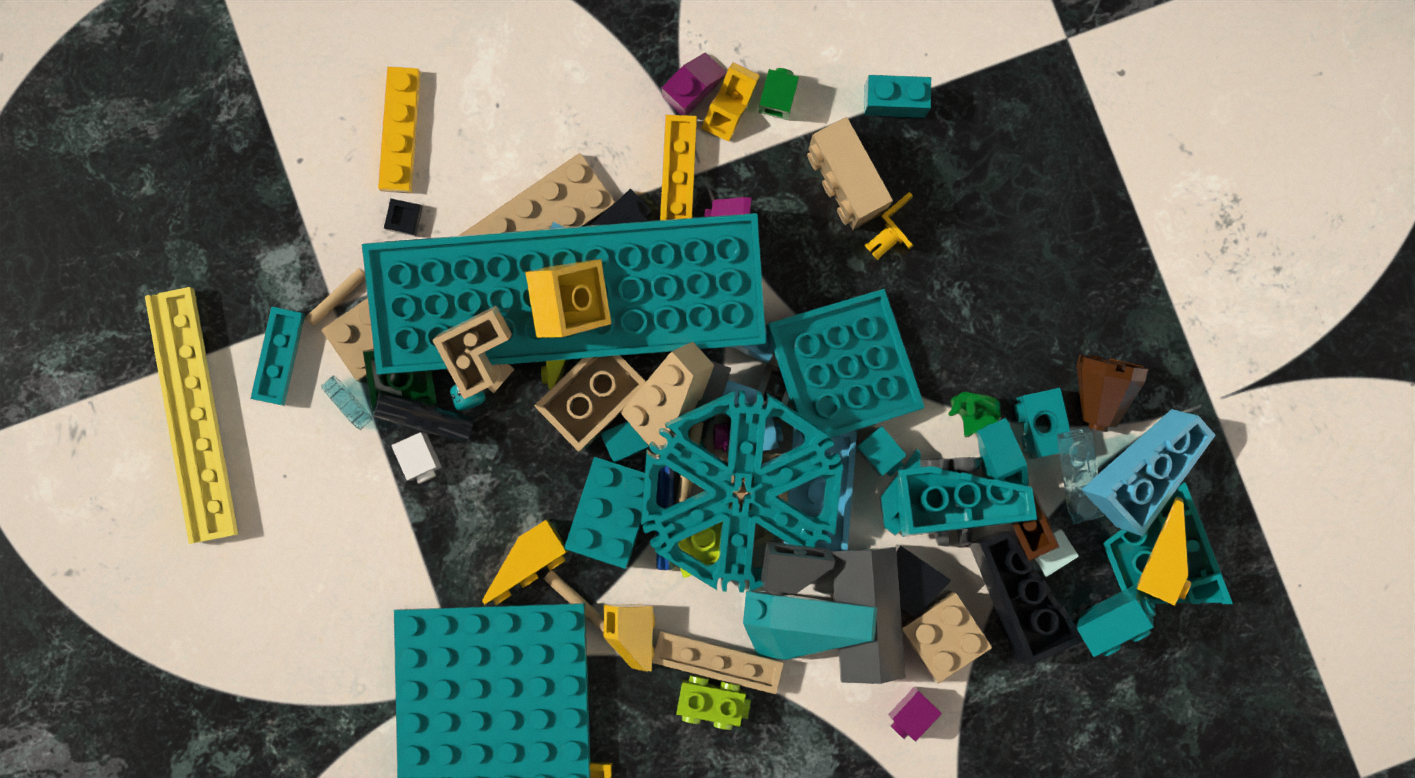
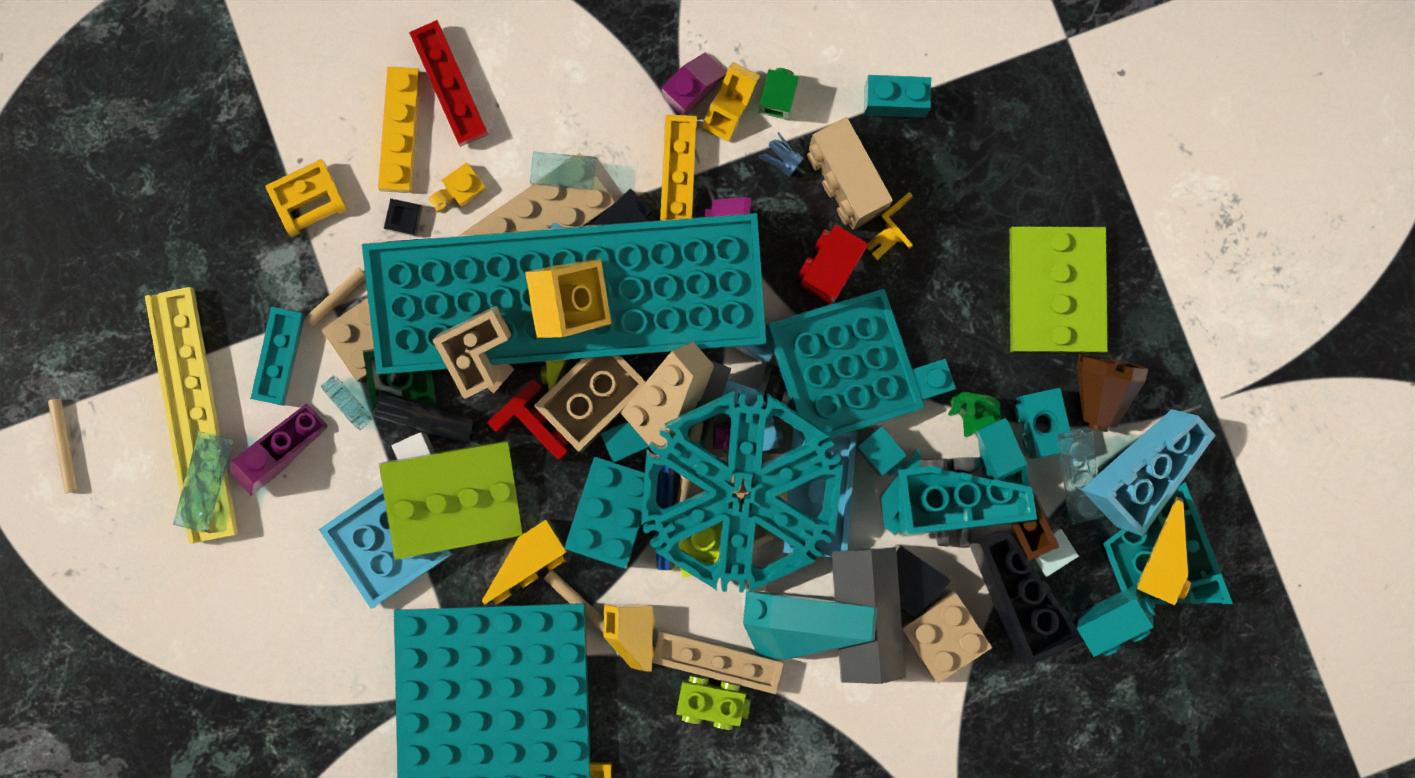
teal piece [450,385,485,411] -> none
dark grey slope [761,542,835,596] -> none
magenta brick [888,687,942,742] -> none
none -> tan bar [48,399,78,494]
none -> clear light blue plate [173,431,233,533]
none -> magenta slope [230,403,328,496]
none -> yellow plate [265,159,348,238]
none -> medium azure plate [319,487,453,609]
none -> lime plate [378,441,523,560]
none -> red plate [409,20,489,147]
none -> yellow plate [428,162,486,212]
none -> red bracket [487,378,570,461]
none -> clear light blue tile [530,151,597,190]
none -> flat silver piece [759,131,805,177]
none -> red brick [797,224,868,305]
none -> teal brick [912,358,956,400]
none -> lime plate [1009,227,1108,353]

